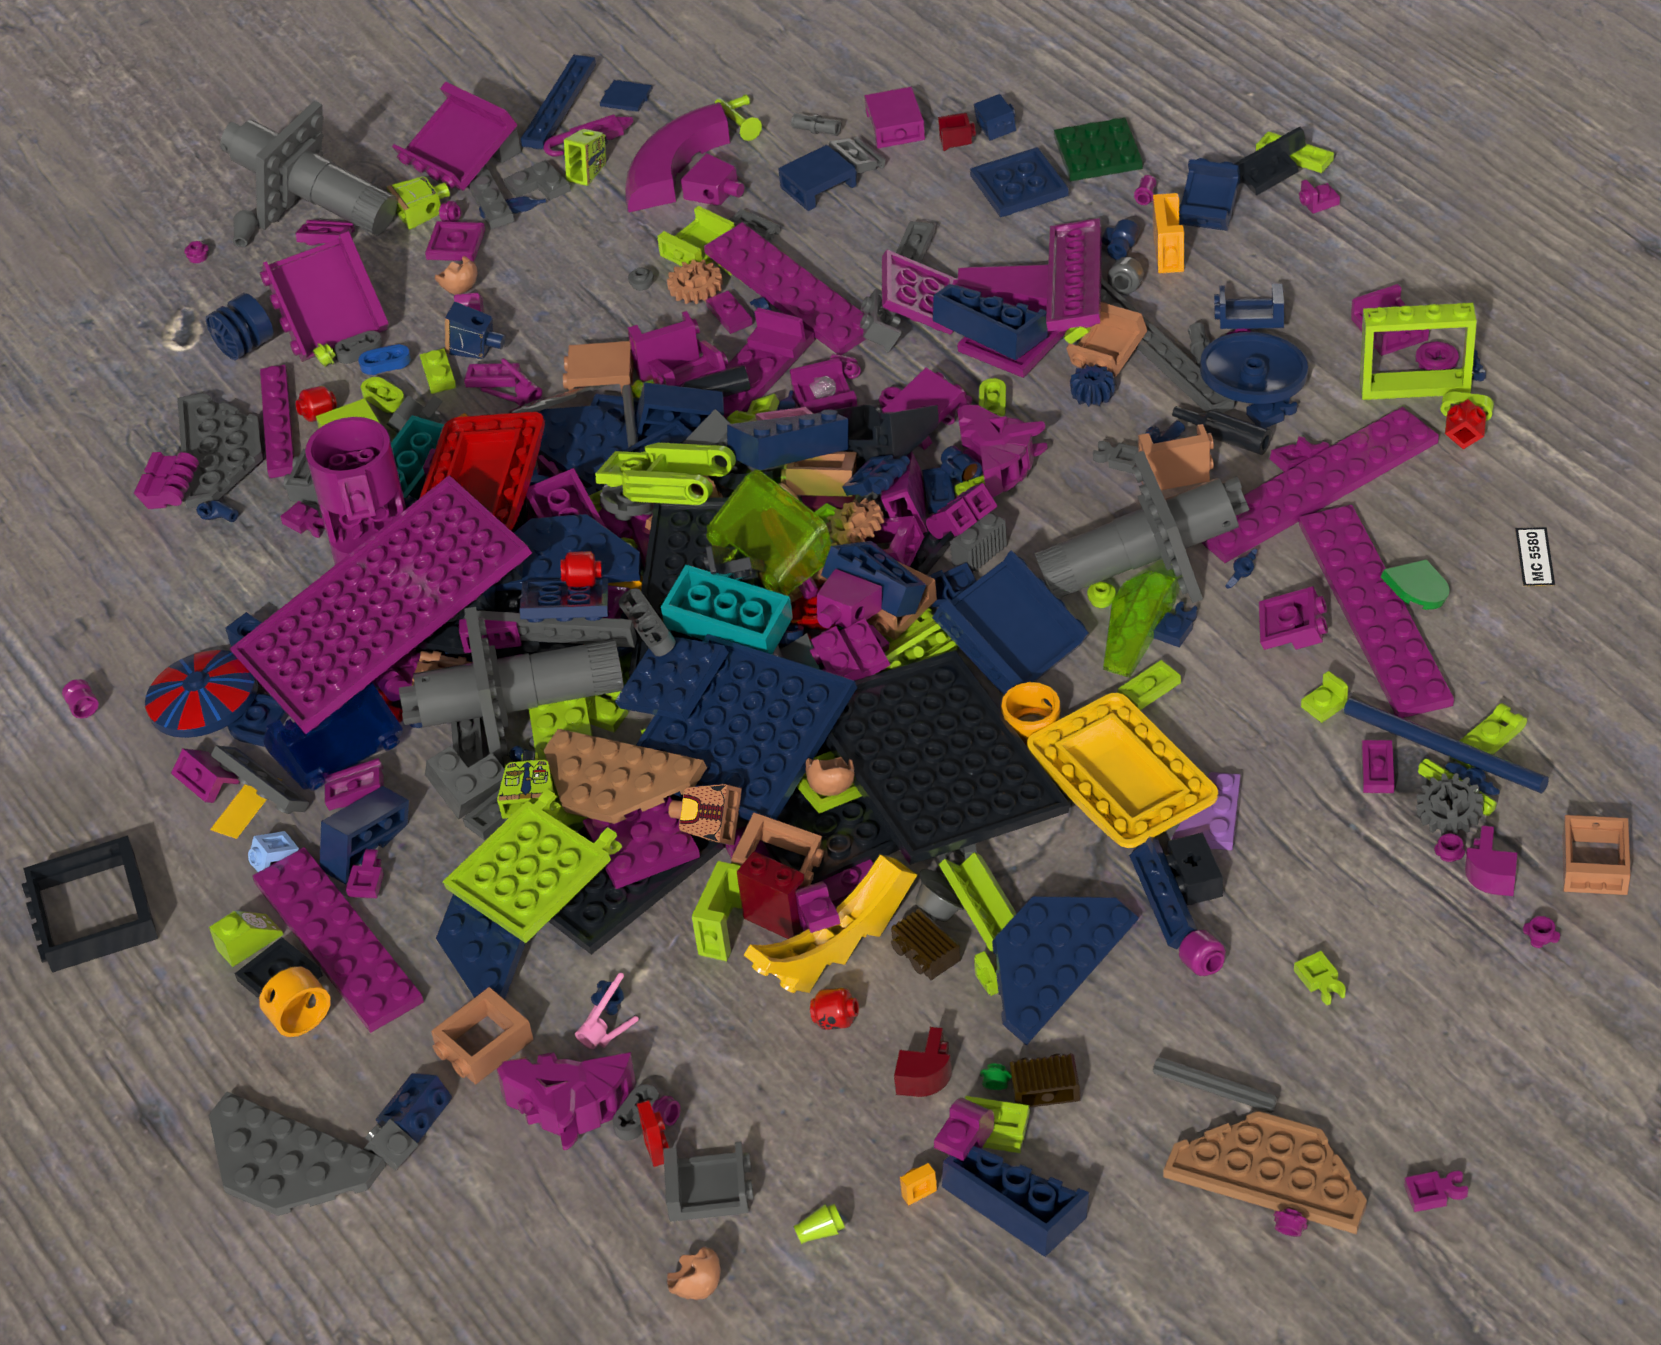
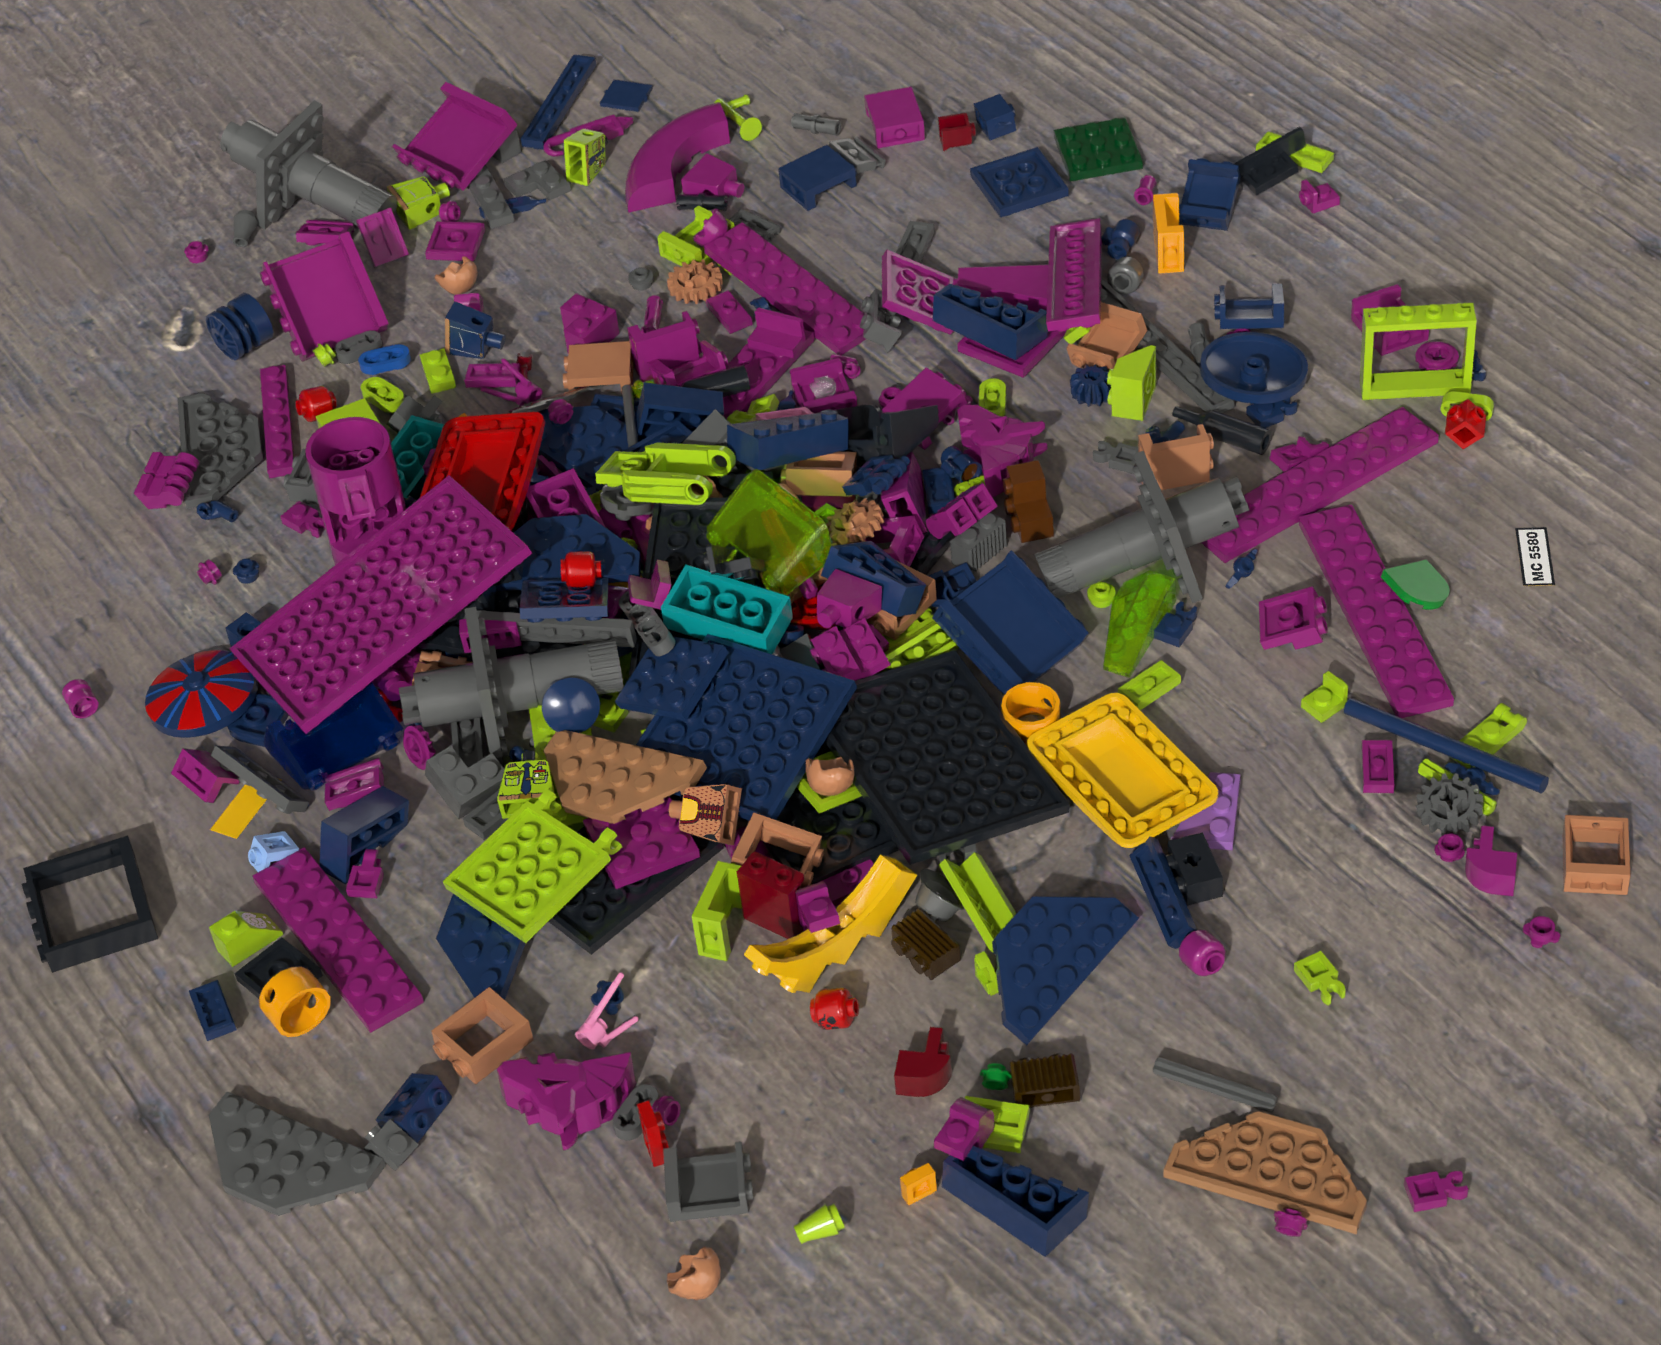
none -> dark blue plate [189,980,237,1041]
none -> magenta plate [197,559,222,585]
none -> dark blue plate [233,559,260,584]
none -> magenta plate [356,208,409,268]
none -> magenta gear [403,724,436,770]
none -> dark red hand [517,353,533,379]
none -> dark blue dish [542,677,600,733]
none -> magenta plate [548,399,573,424]
none -> magenta brick [560,293,620,352]
none -> magenta panel [628,559,671,609]
none -> magenta pin [640,295,663,334]
none -> black pin [676,193,728,211]
none -> magenta hair [693,209,728,247]
none -> reddish brown brick [1003,460,1054,543]
none -> lime slope [1107,345,1156,421]

